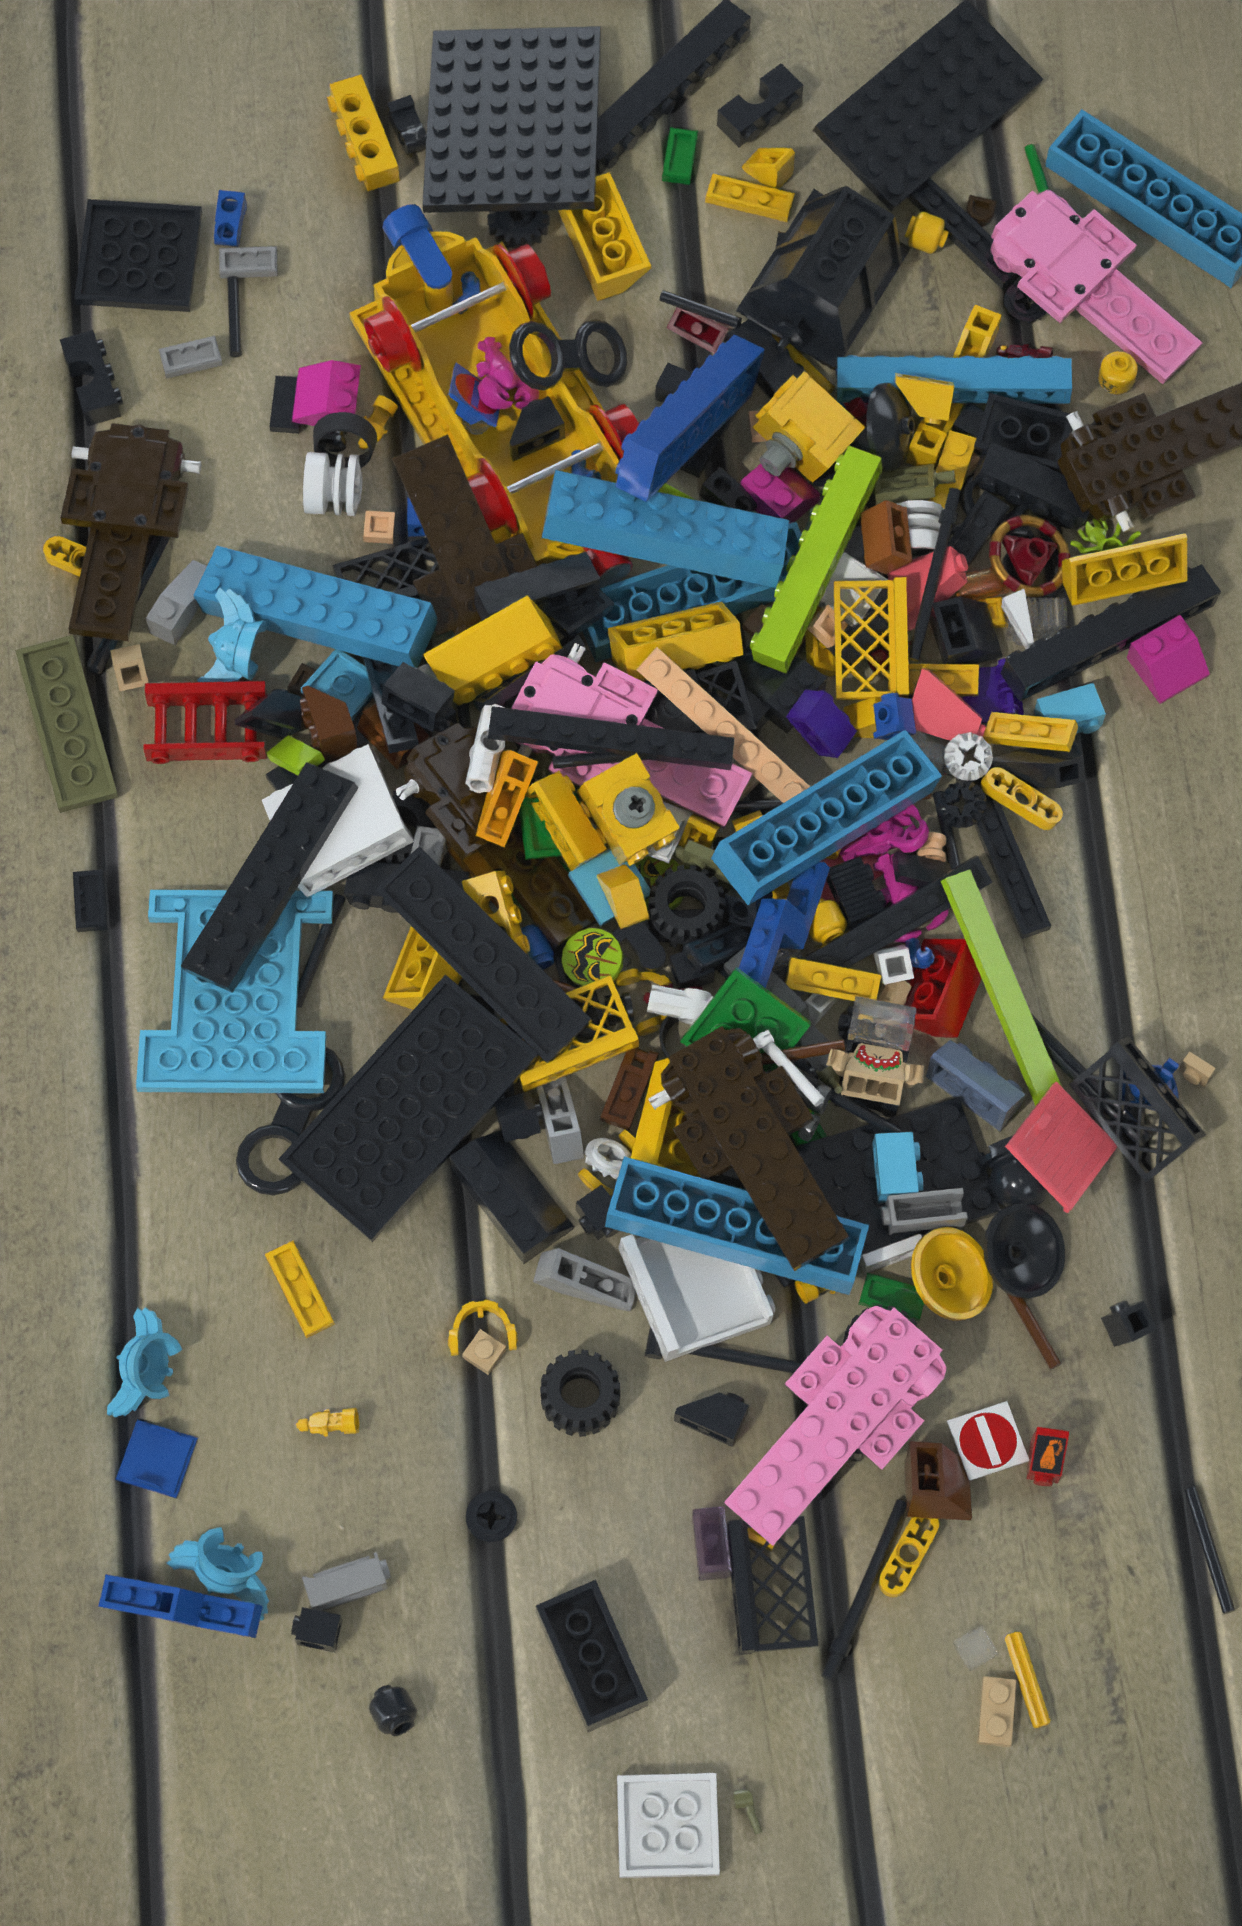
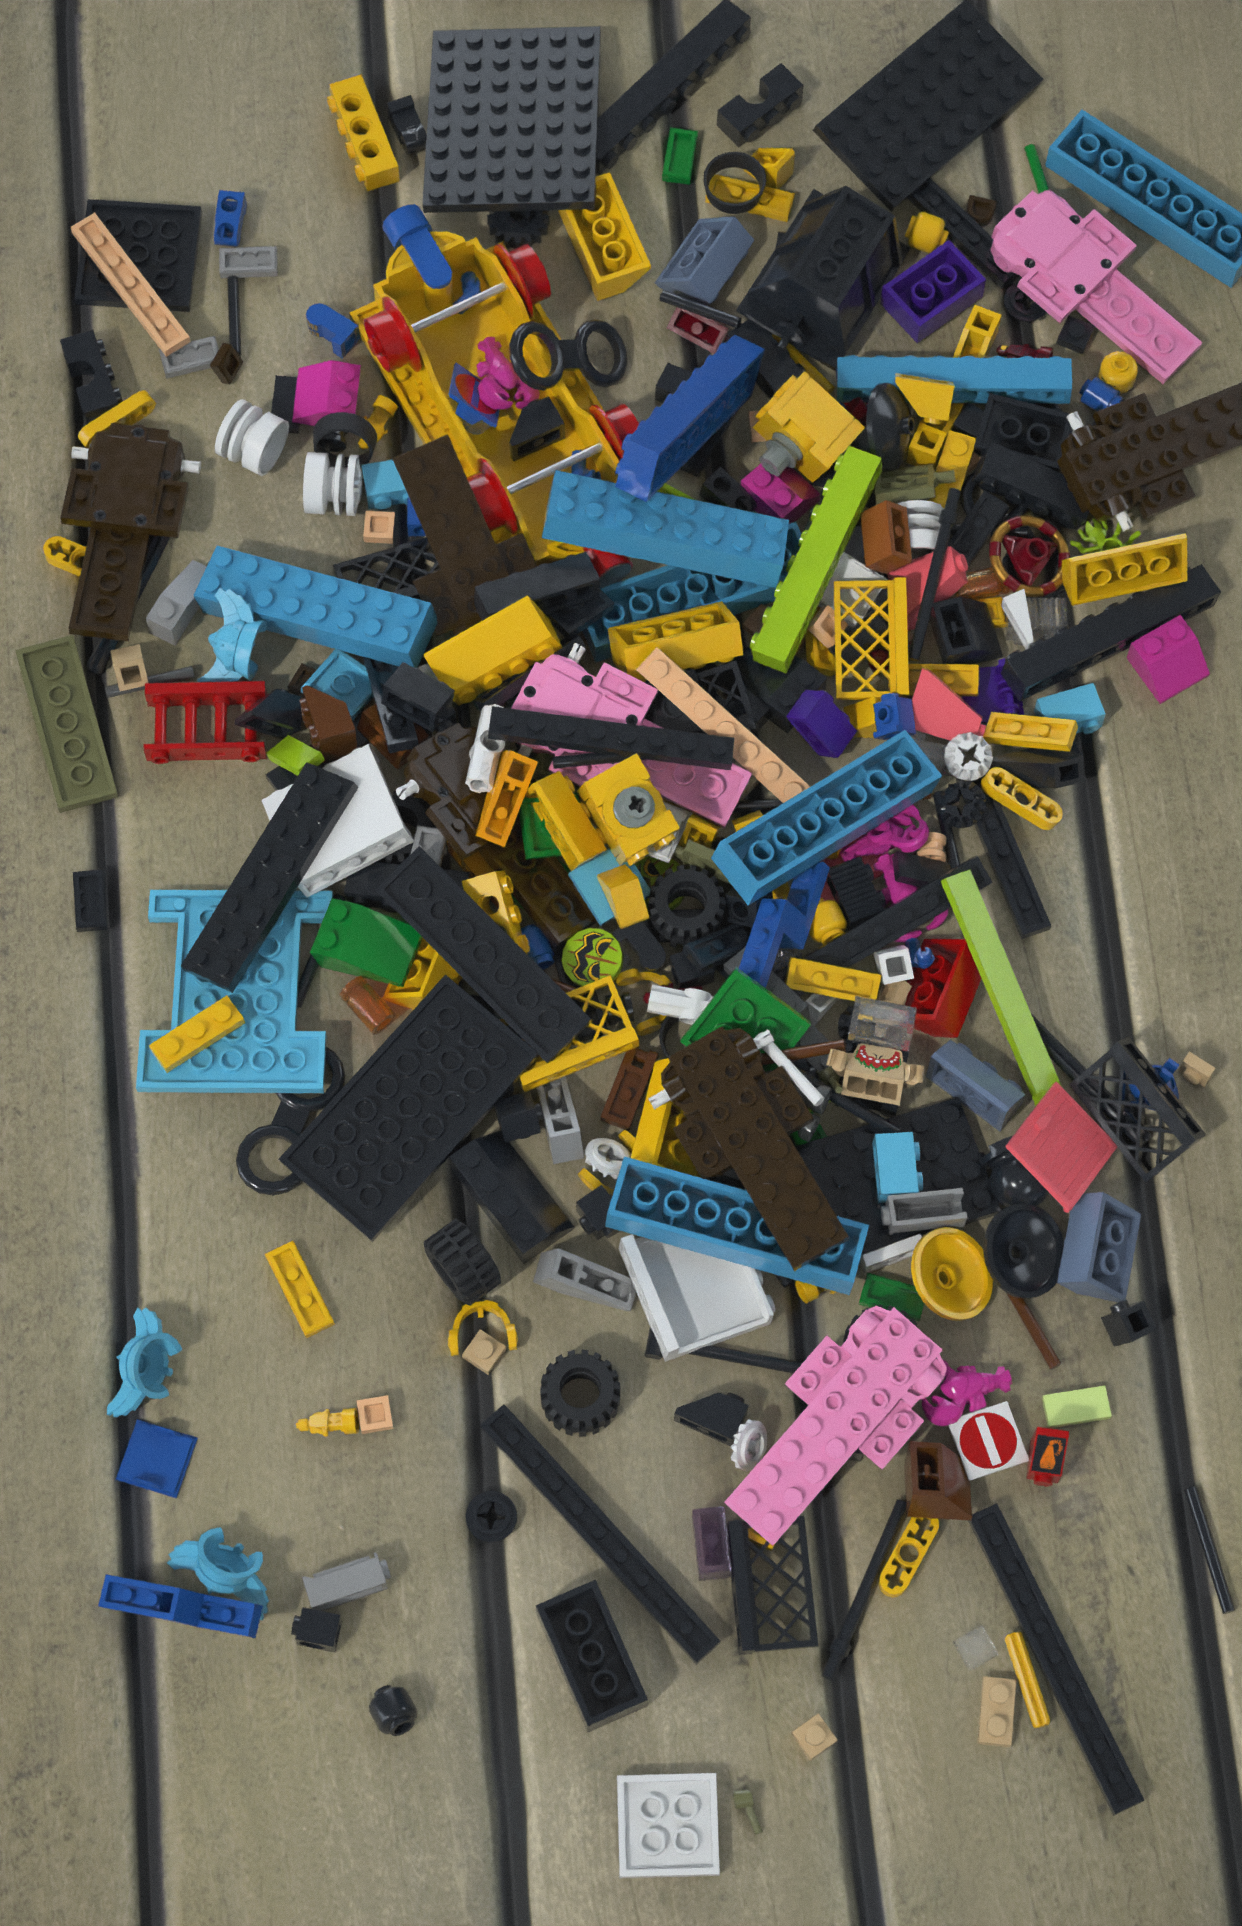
none -> light nougat plate [71,213,190,357]
none -> yellow beam [78,390,156,448]
none -> dark grey bar [105,666,195,698]
none -> yellow plate [149,996,245,1073]
none -> dark brown tile [210,343,243,385]
none -> white wheel [215,399,289,476]
none -> blue leg [306,303,360,359]
none -> green slope [310,898,423,987]
none -> clear orange piece [339,976,396,1035]
none -> light nougat plate [356,1395,393,1434]
none -> medium azure brick [361,460,409,510]
none -> black tyre [424,1219,501,1306]
none -> black plate [480,1404,721,1665]
none -> sand blue slope [655,216,754,305]
none -> black tyre [703,152,766,214]
none -> white gear [730,1419,767,1471]
none -> tan plate [791,1713,838,1761]
none -> dark purple brick [880,240,986,343]
none -> dark pink animal [922,1360,1012,1426]
none -> black plate [968,1503,1144,1816]
none -> yellowish green tile [1042,1386,1112,1428]
none -> black plate [1056,315,1095,354]
none -> sand blue slope [1057,1192,1141,1303]
none -> blue brick [1079,377,1124,412]

